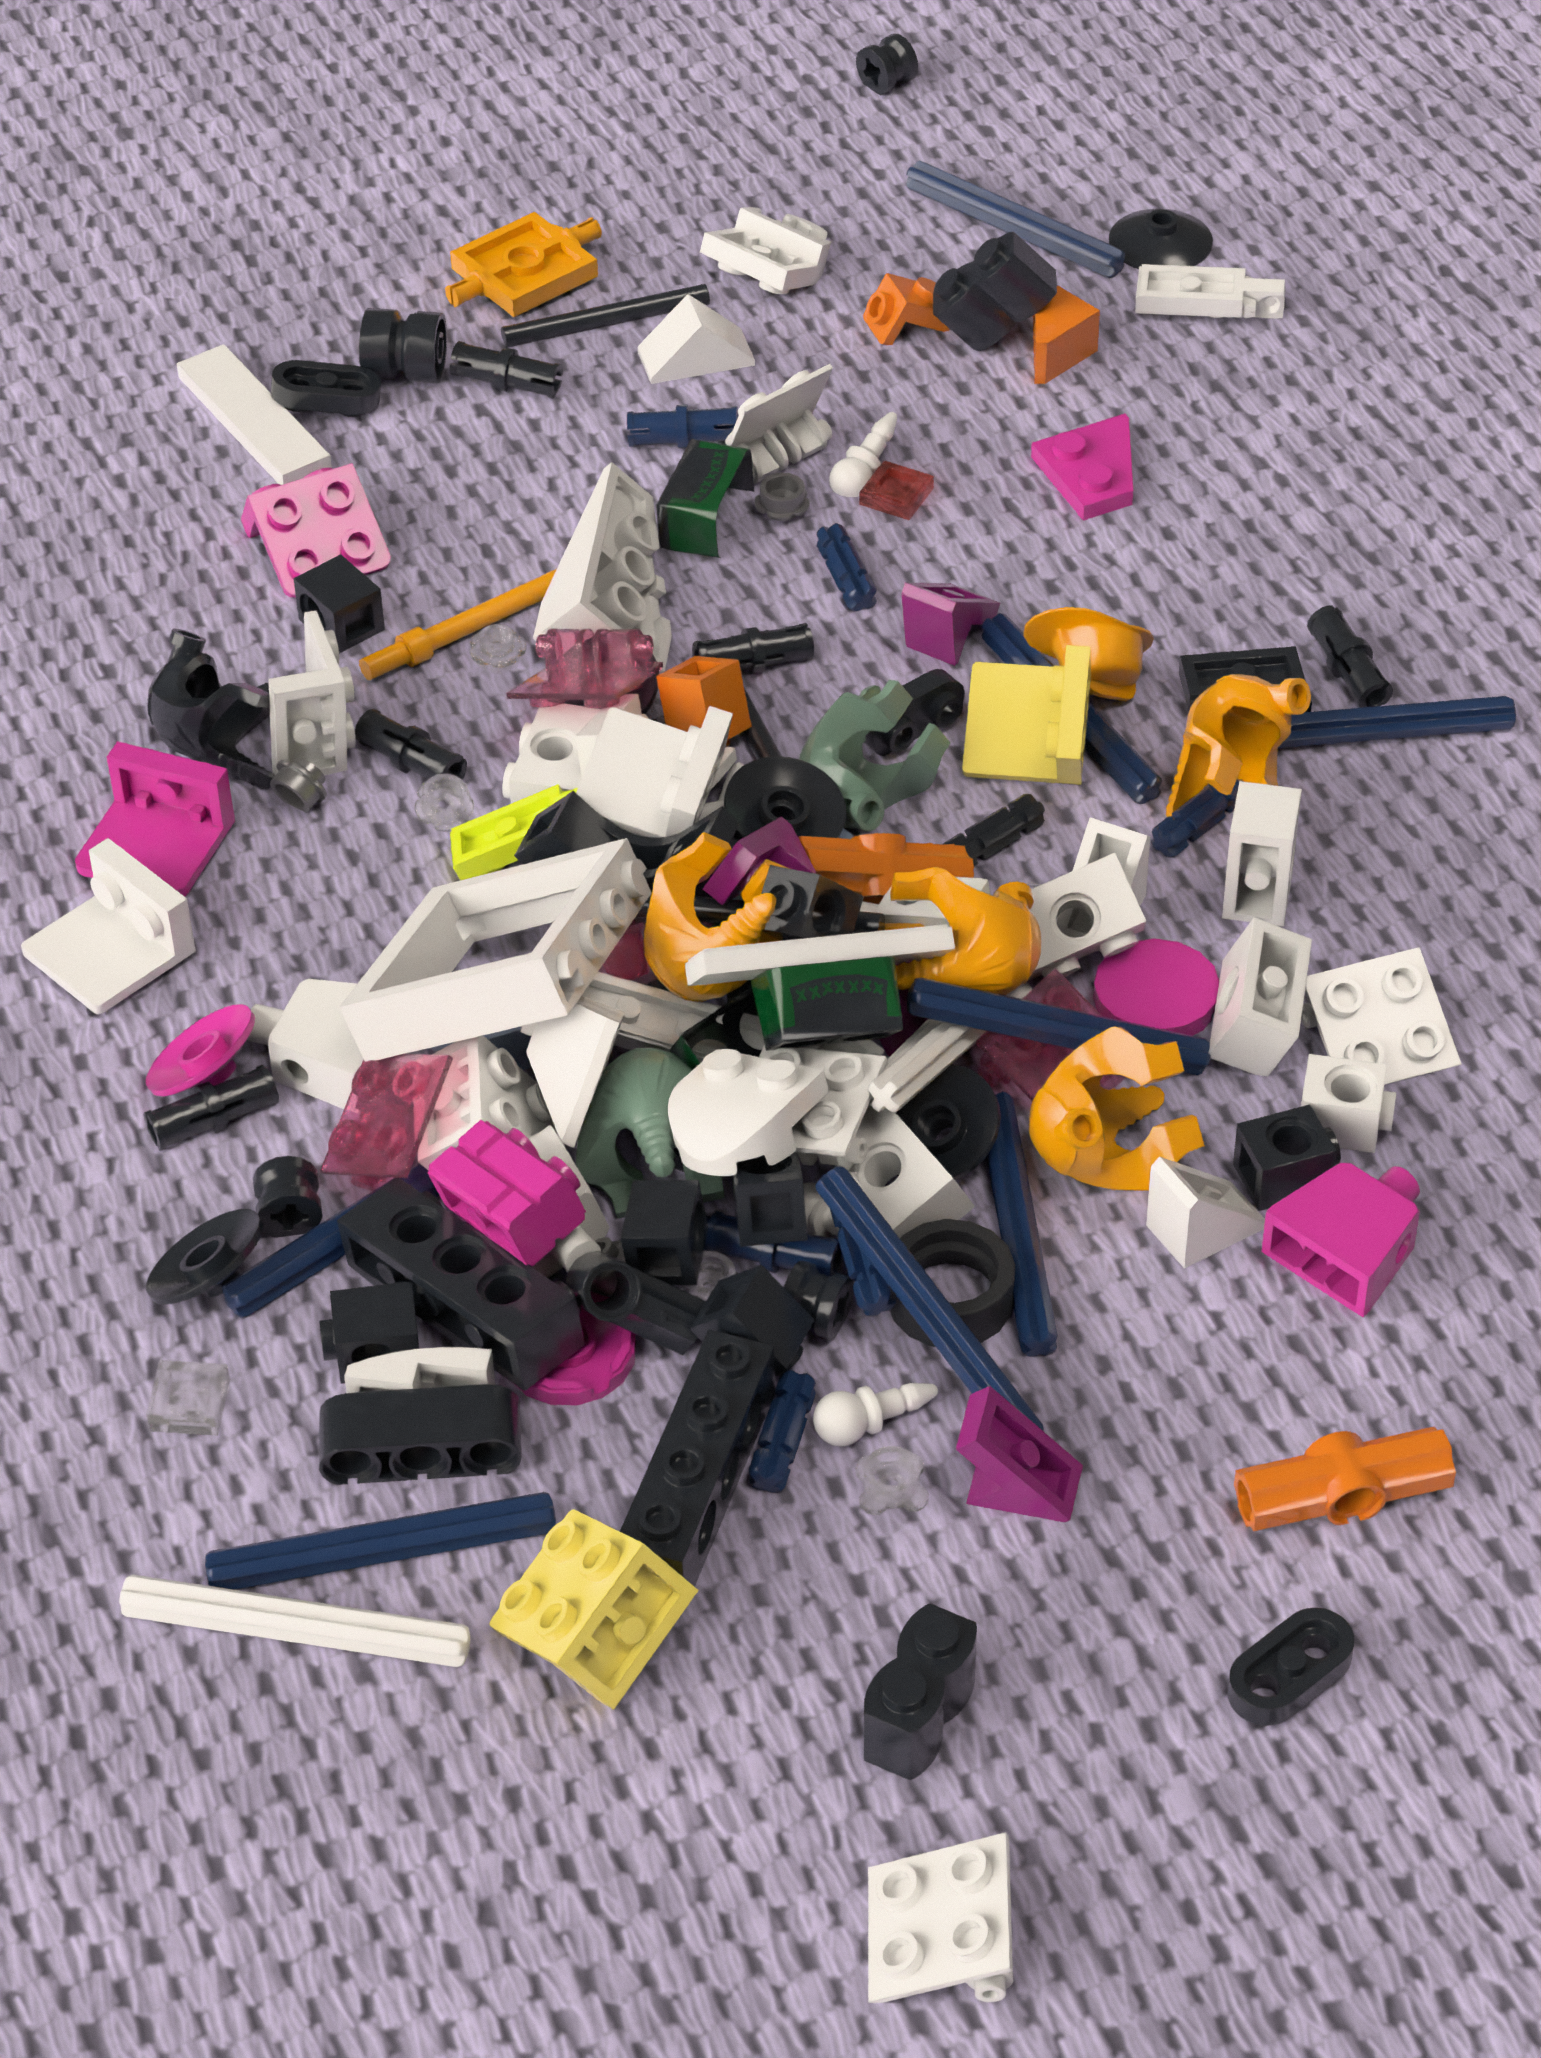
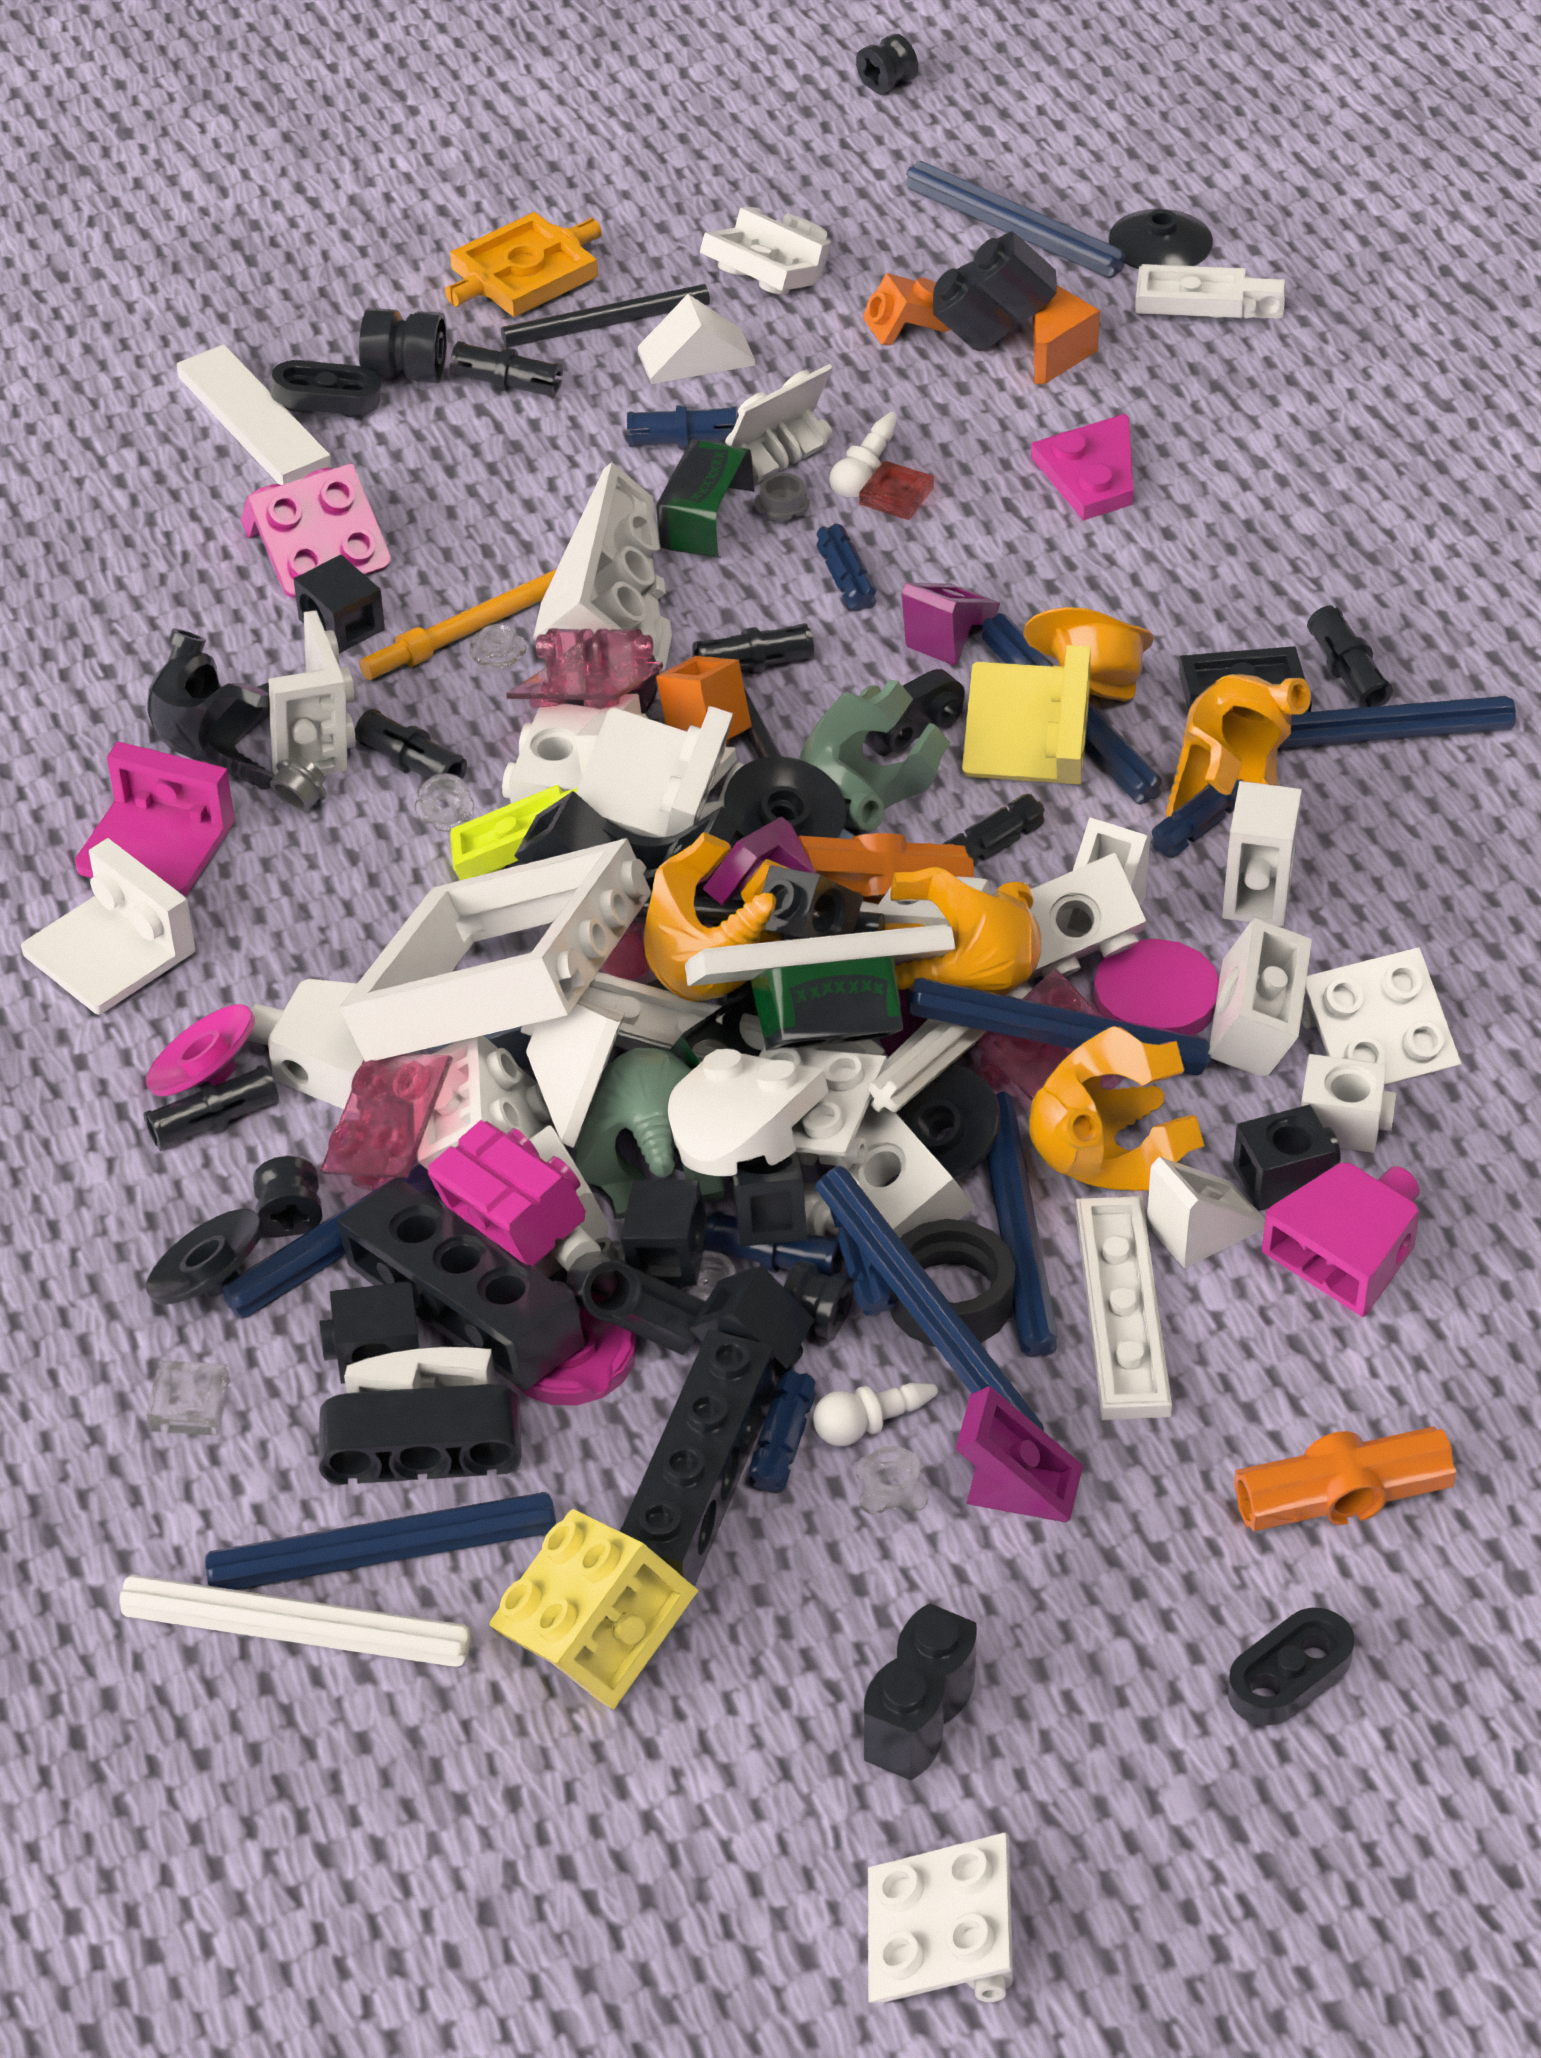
none -> white tile [1075,1196,1172,1420]

